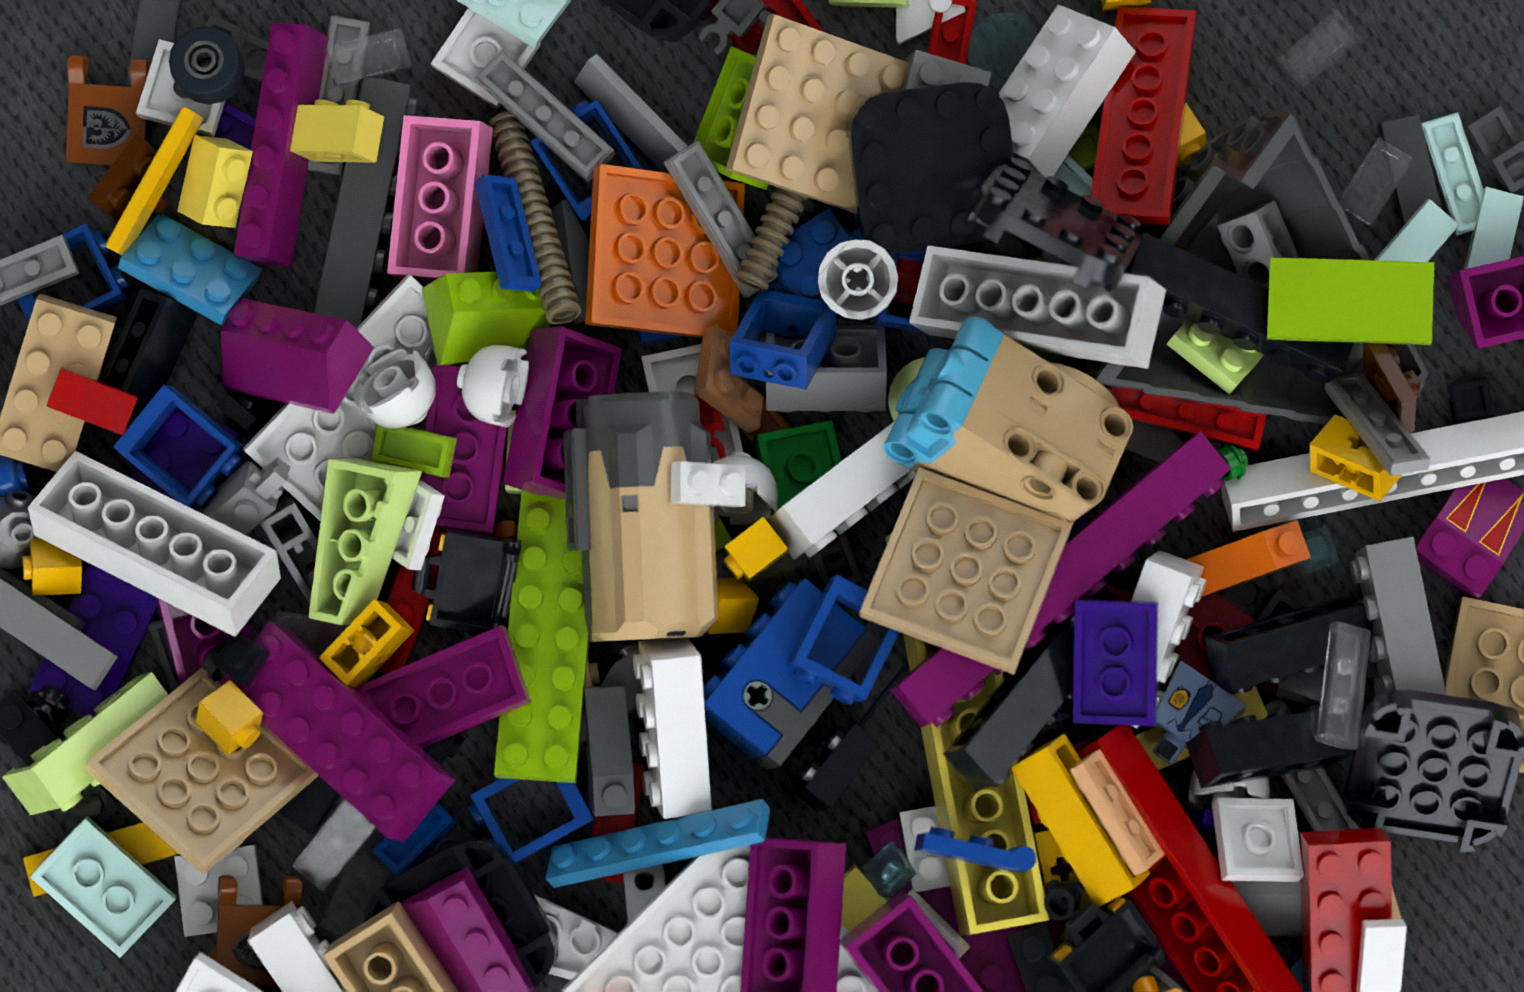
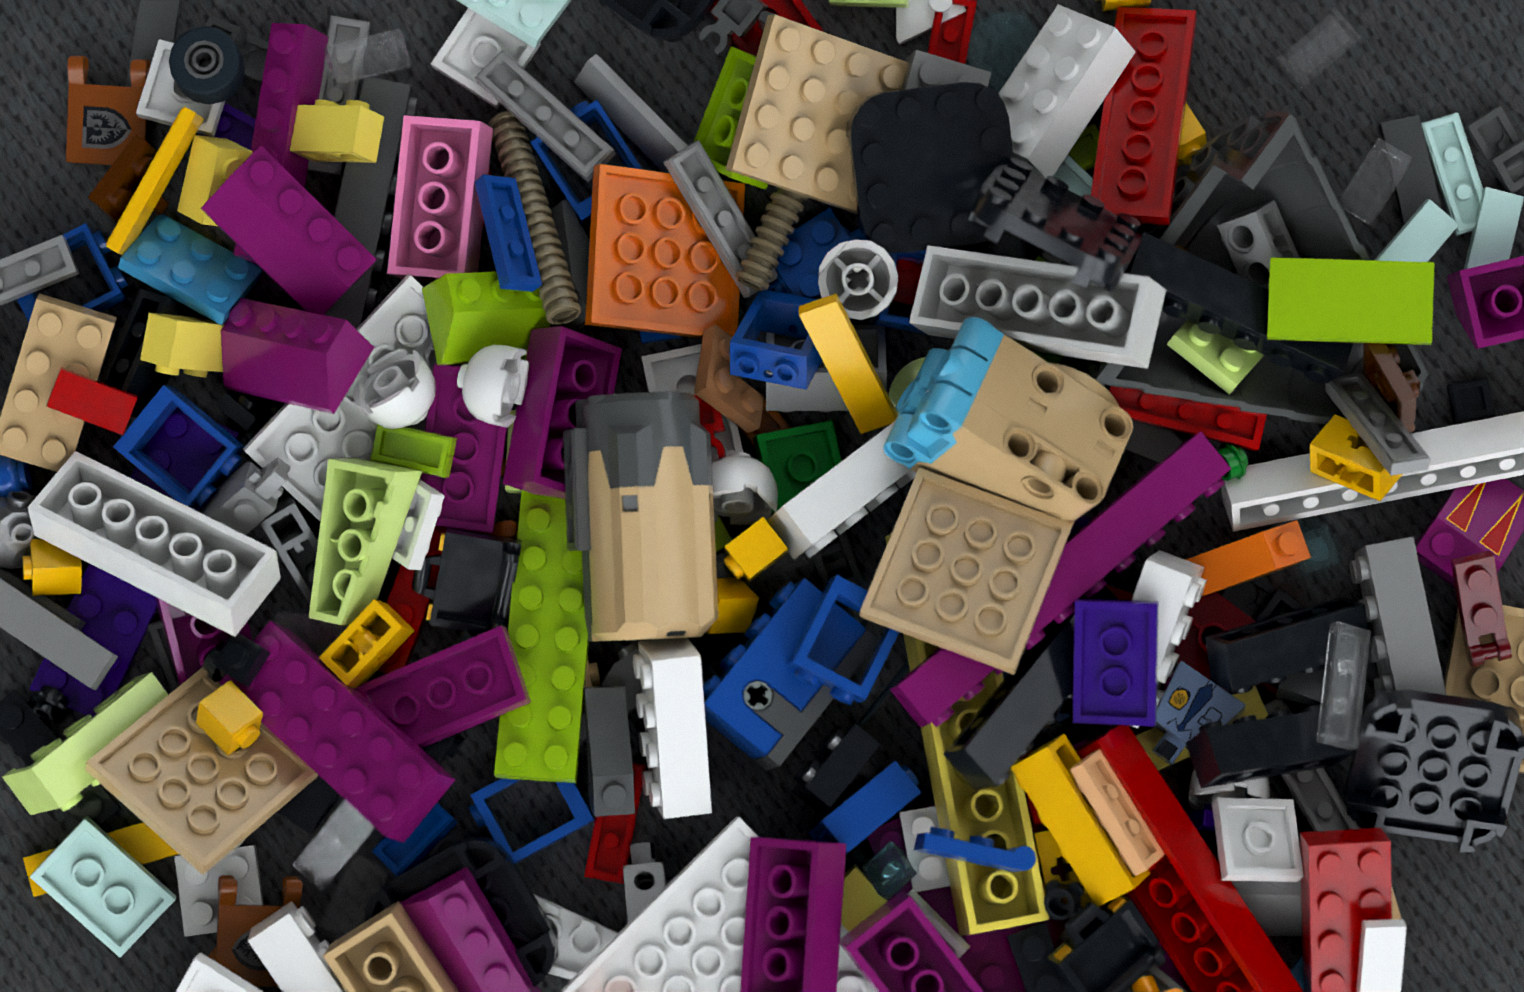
dark azure plate [545,799,770,888] -> none
white plate [670,461,746,507] -> none
none -> light yellow brick [140,313,225,378]
none -> magenta slope [201,146,377,315]
none -> yellow tile [799,293,898,434]
none -> blue window [808,761,921,854]
none -> plate [1451,550,1512,668]

